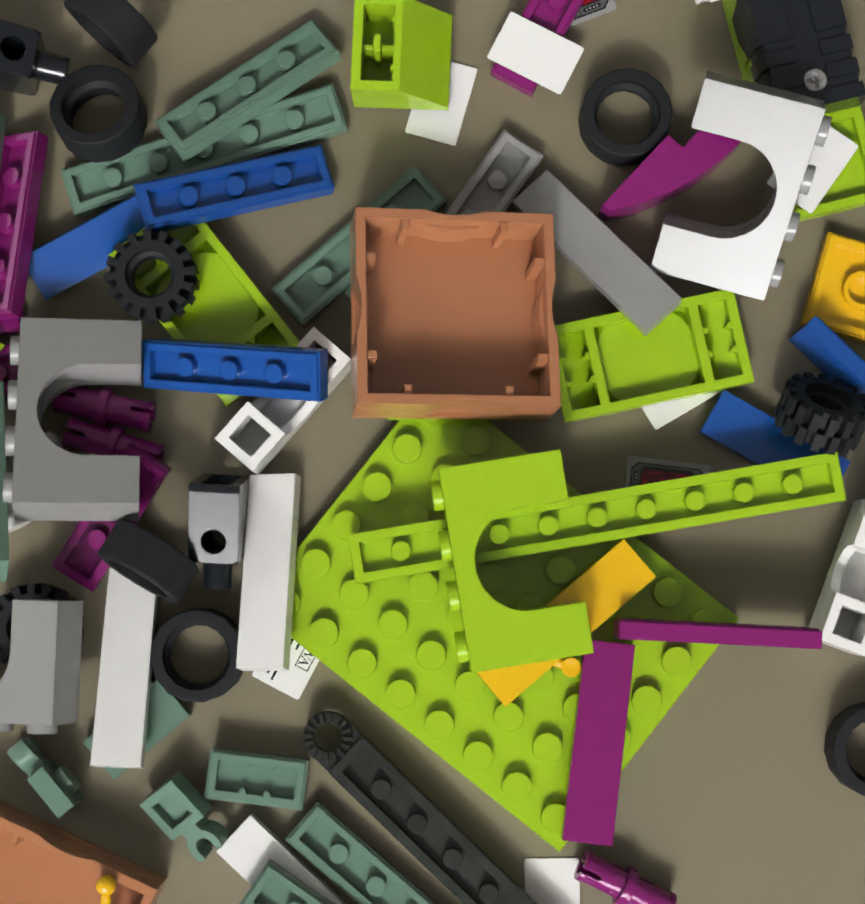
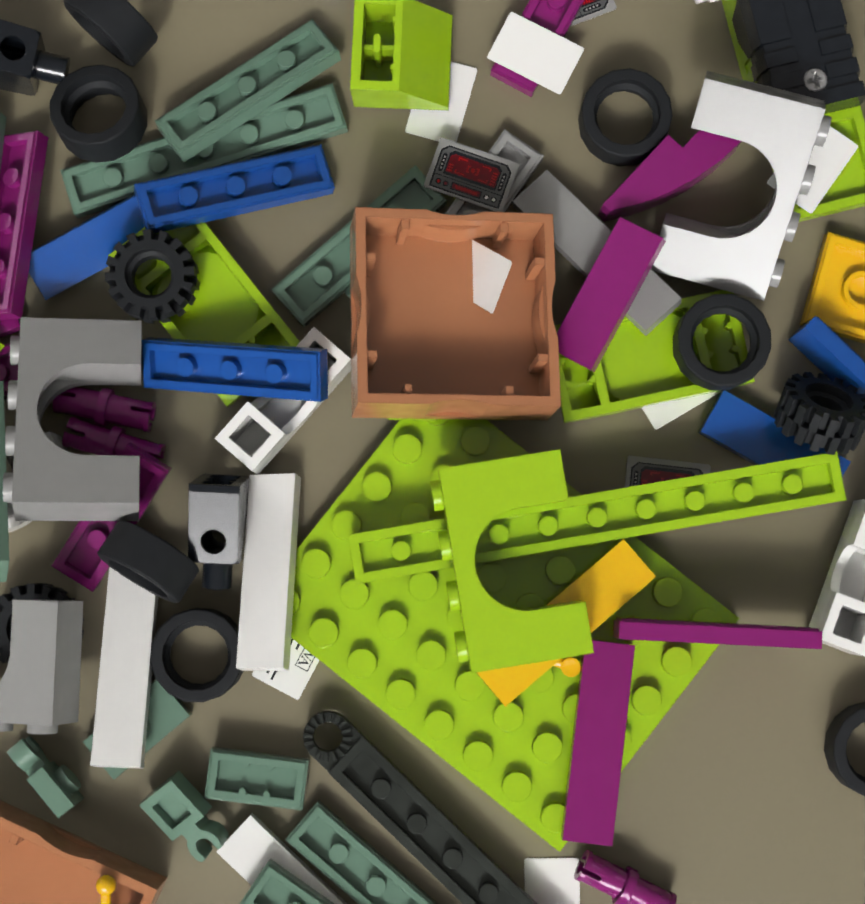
none -> sticker [424,137,519,212]
none -> white sticker [472,239,512,313]
none -> magenta tile [557,217,666,372]
none -> black tyre [673,294,771,390]

